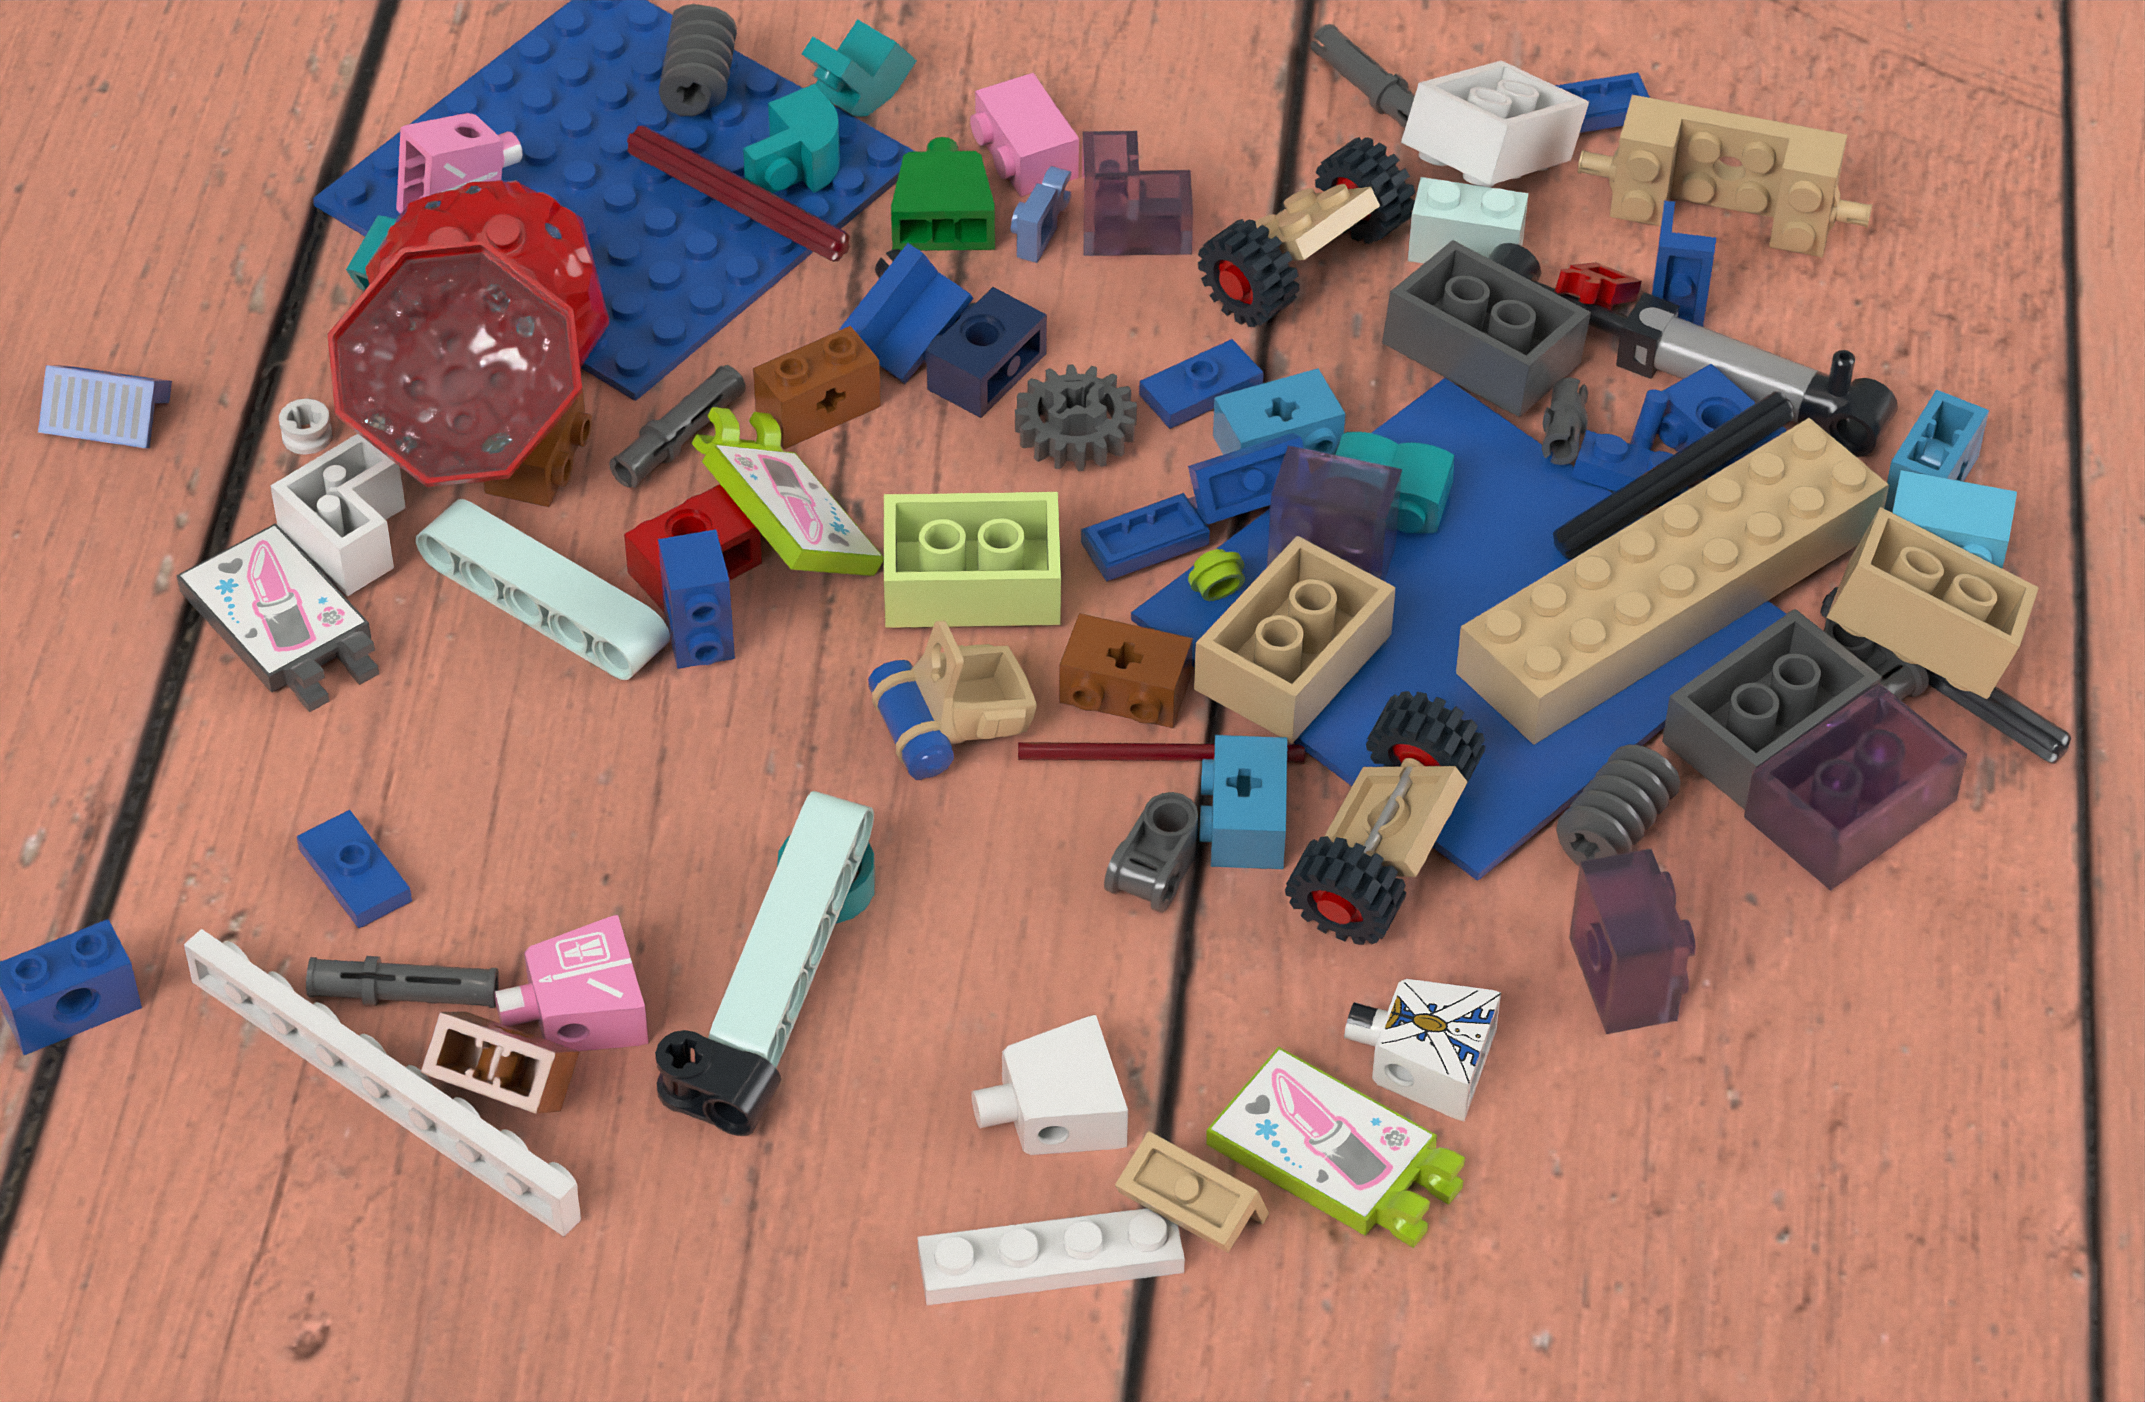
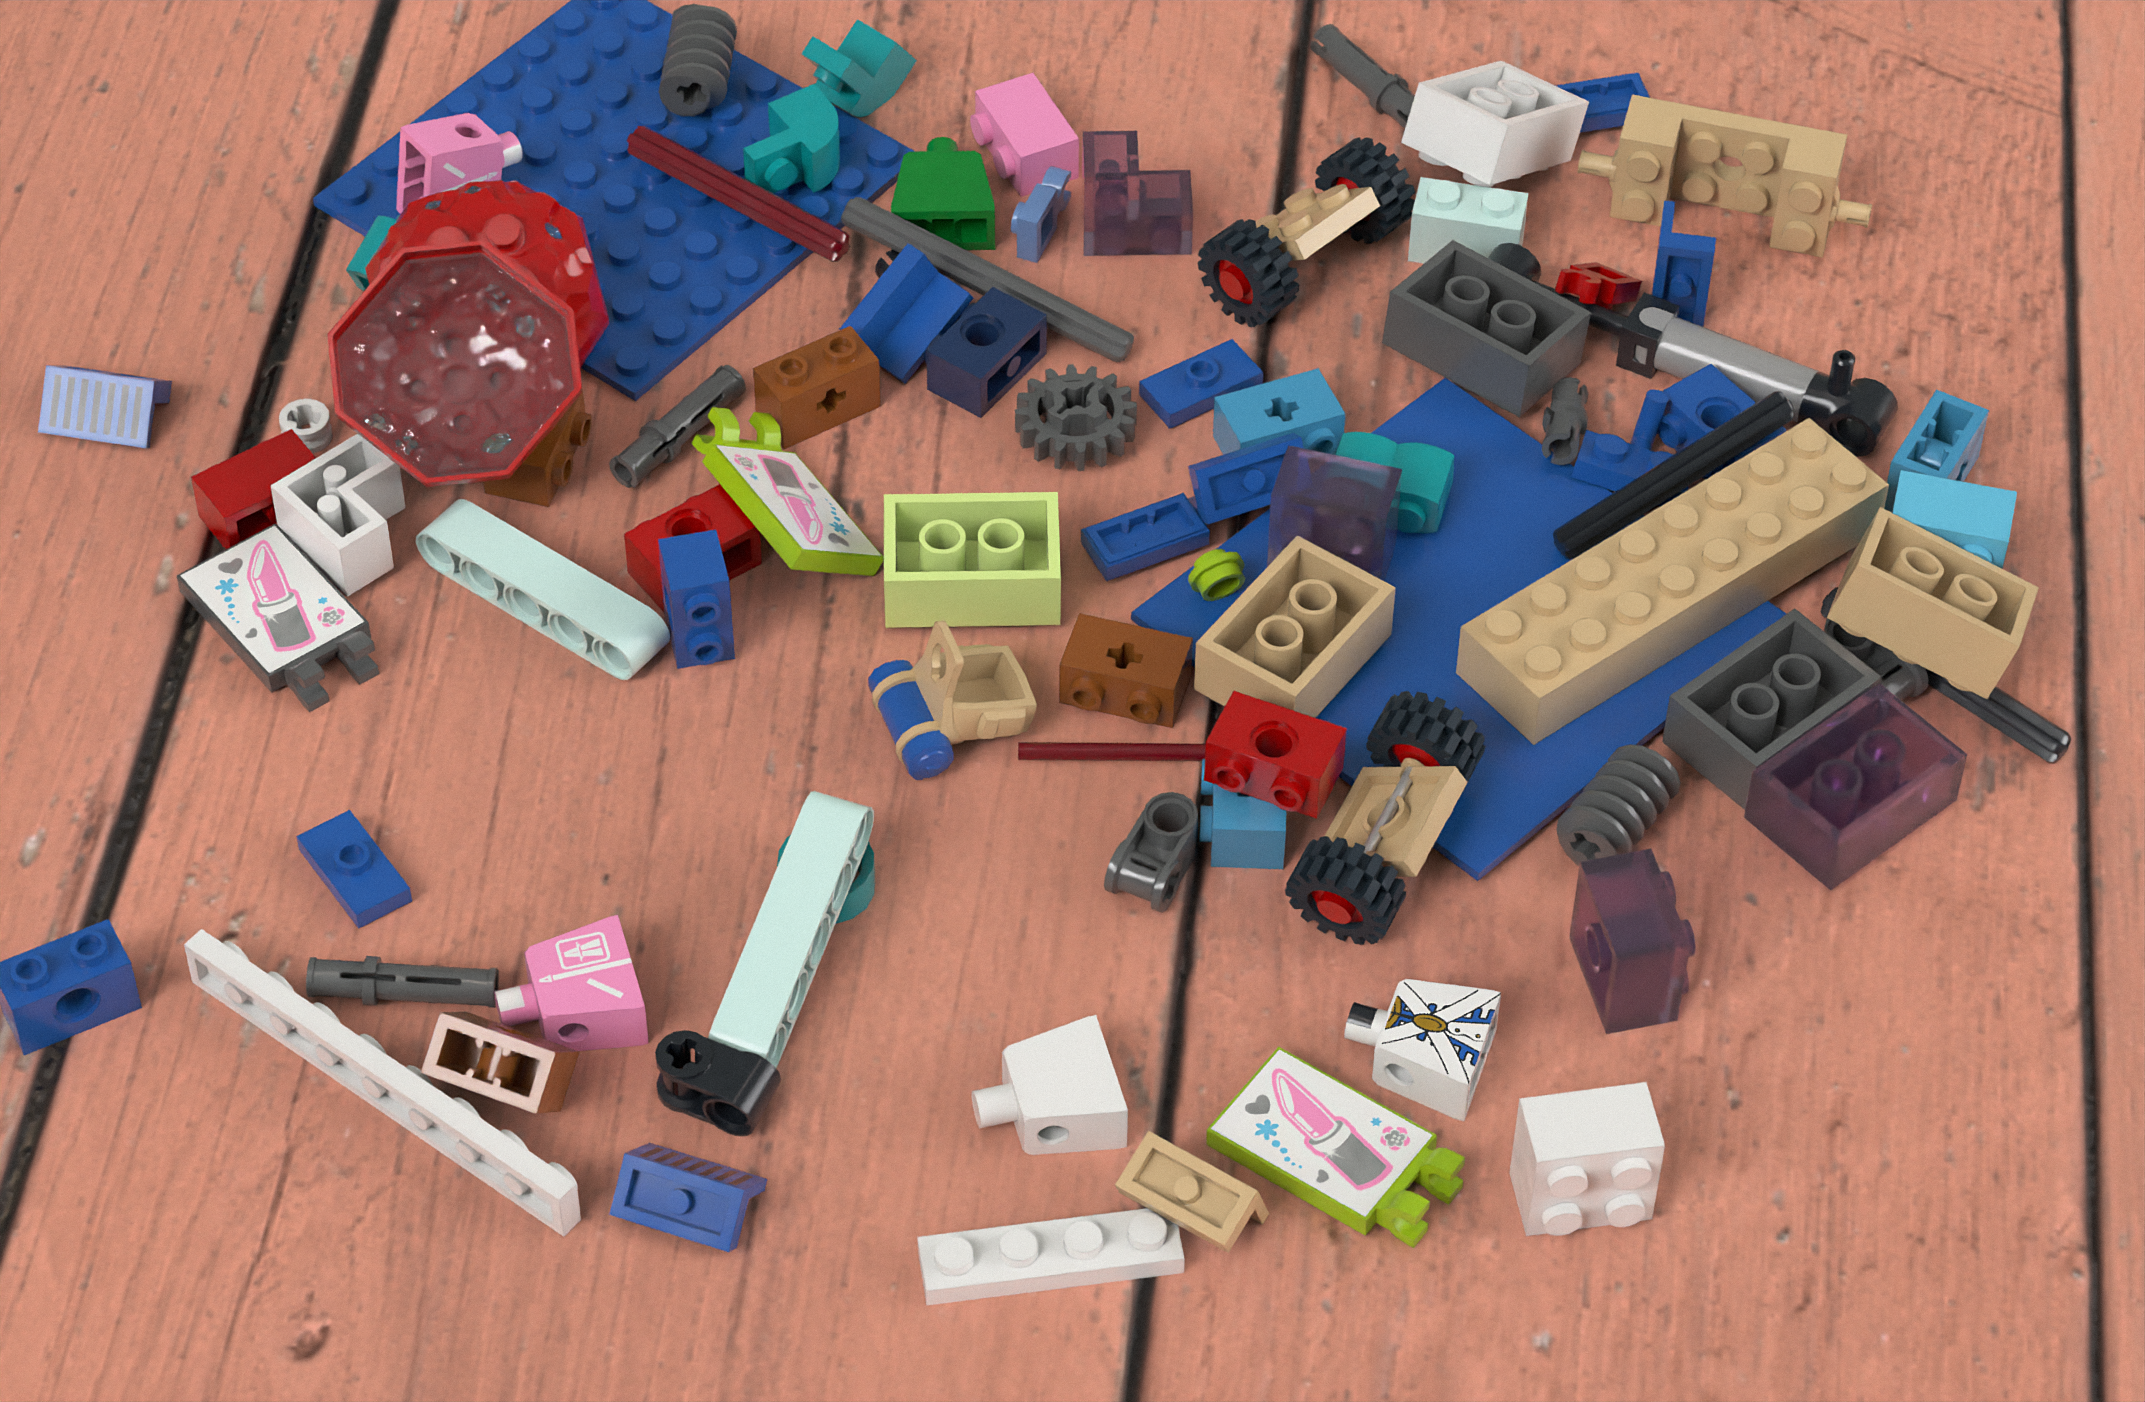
none -> red brick [191,429,316,549]
none -> blue panel [609,1142,767,1252]
none -> dark grey axle [841,197,1134,362]
none -> red brick [1204,691,1347,819]
none -> white brick [1509,1082,1665,1236]

